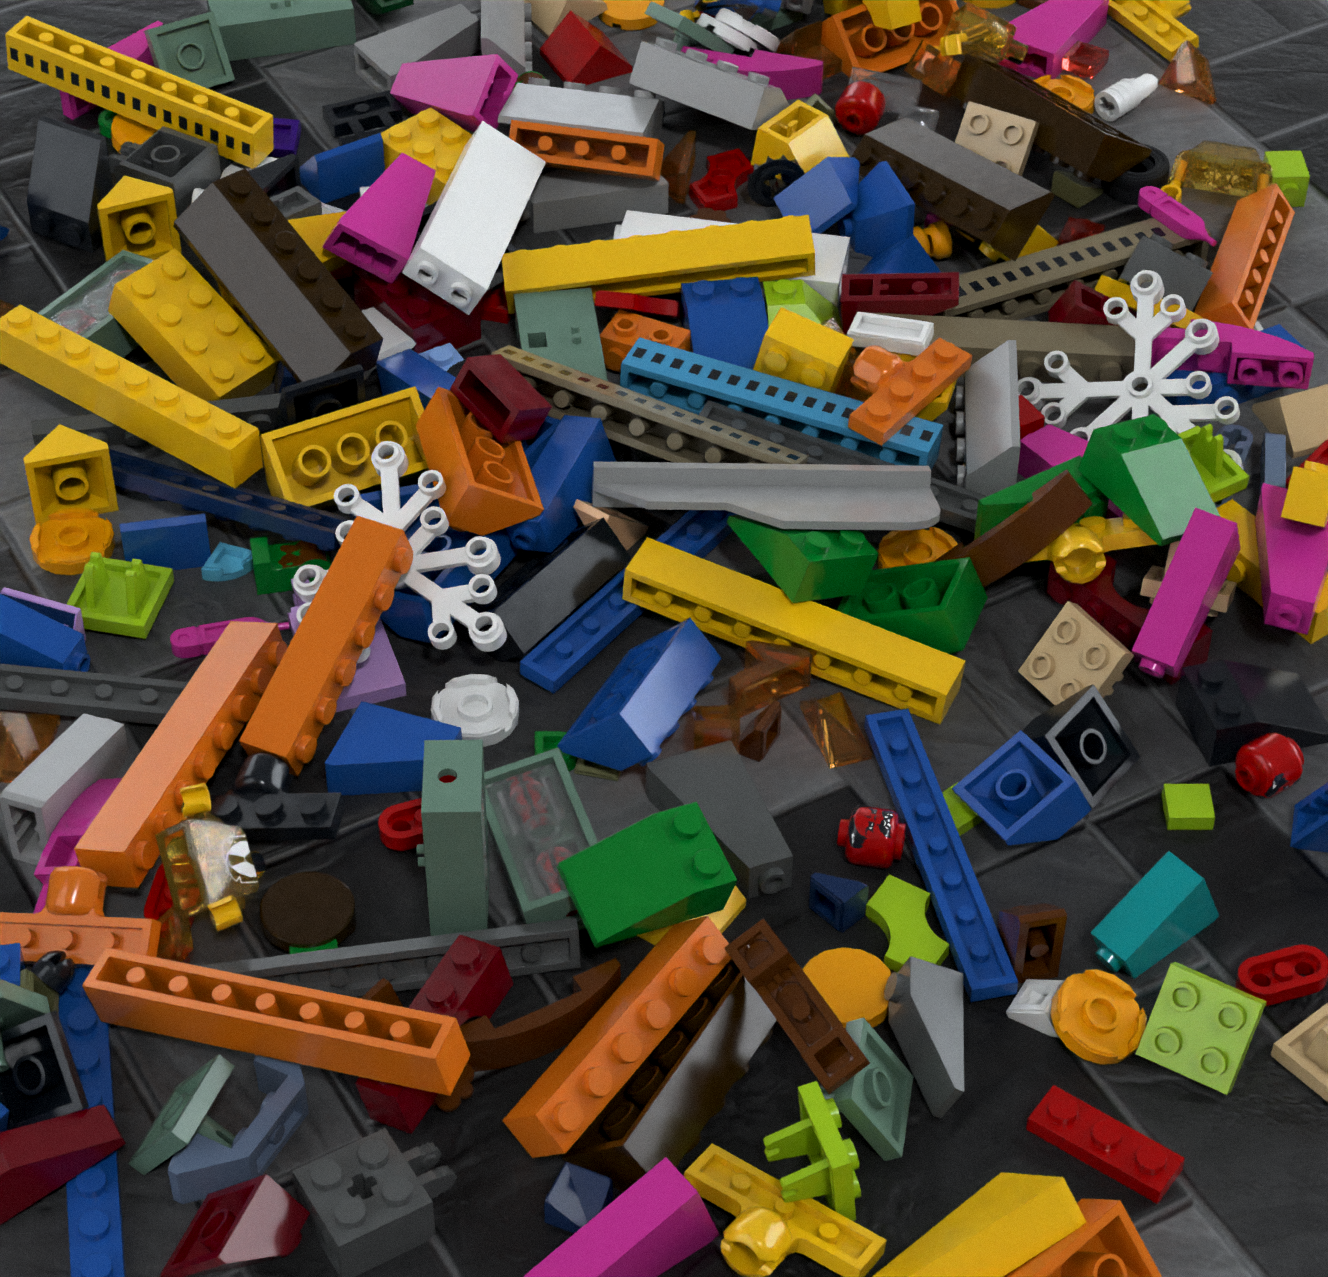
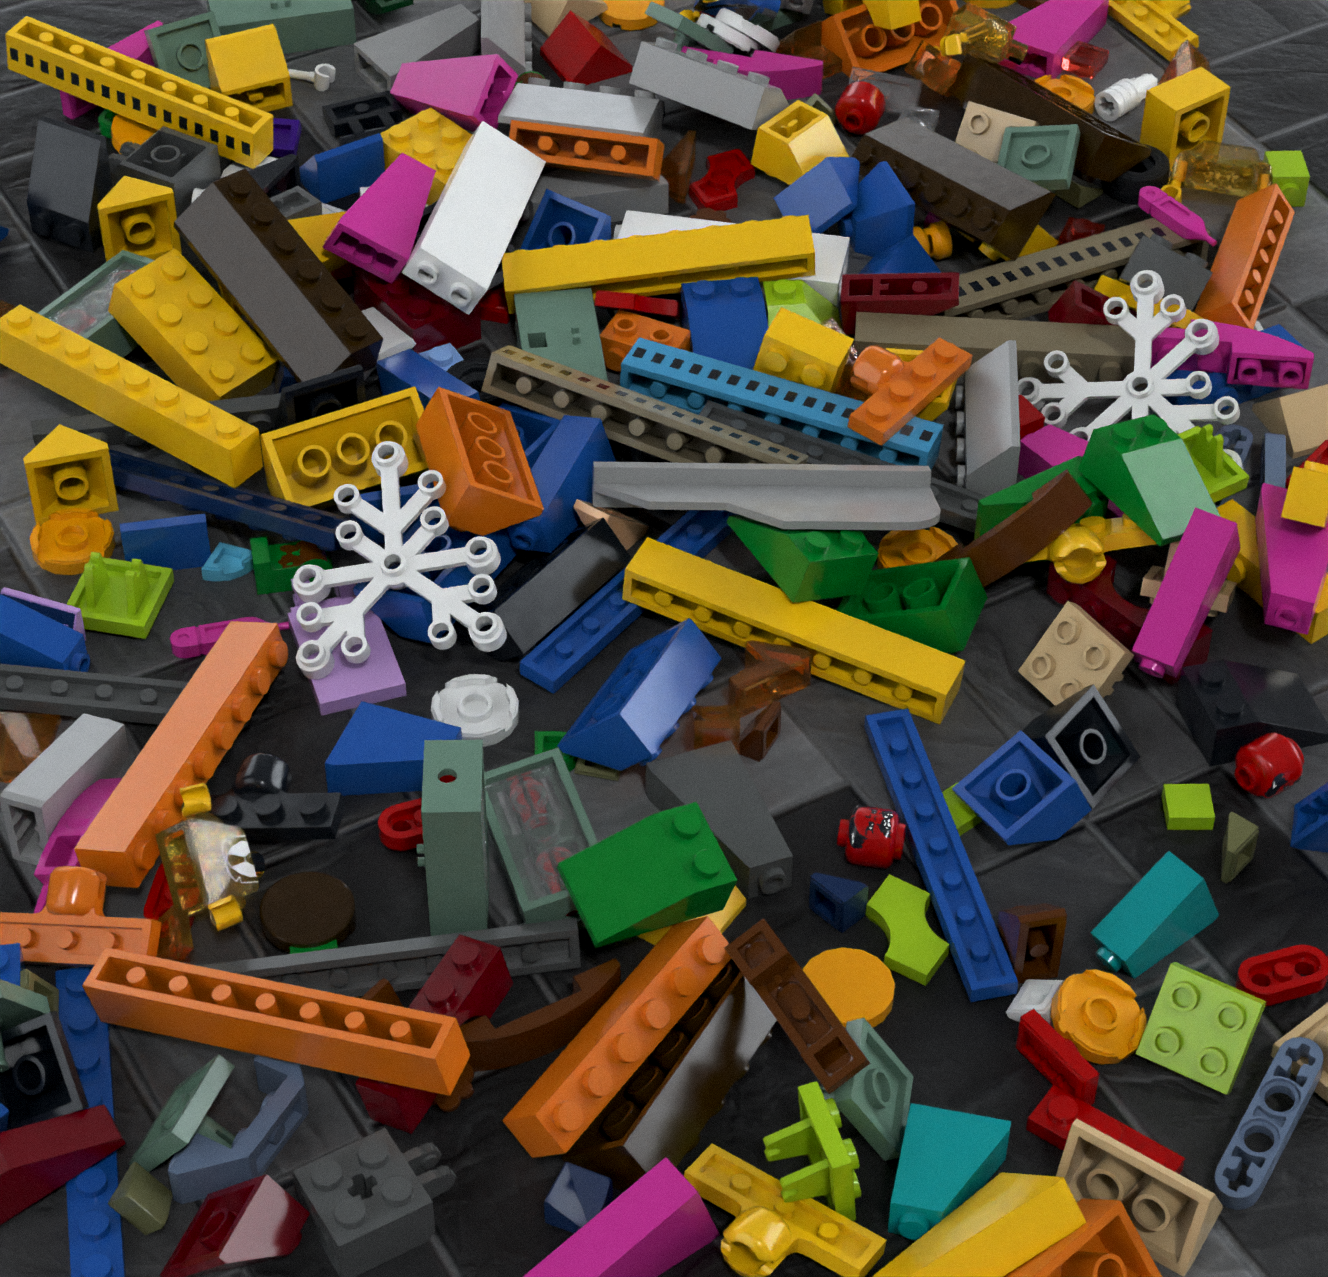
black hinge [31,950,75,993] -> none
orange brick [239,516,413,776] -> none
dark red piece [450,354,552,443] -> none
black gear [747,155,805,207] -> none
clear orange slope [800,692,872,769] -> none
white tile [847,312,934,356] -> none
dark grey slope [884,956,964,1118] -> none
none -> olive slope [107,1162,173,1235]
none -> yellow slope [205,24,293,112]
none -> white hand [288,64,336,91]
none -> blue slope [520,189,611,250]
none -> teal slope [888,1103,1011,1240]
none -> sand green tile [997,124,1081,193]
none -> red plate [1016,1009,1100,1105]
none -> tan slope [1055,1119,1223,1277]
none -> yellow brick [1139,67,1231,170]
none -> sand blue beam [1214,1037,1324,1210]
none -> olive slope [1221,812,1259,884]

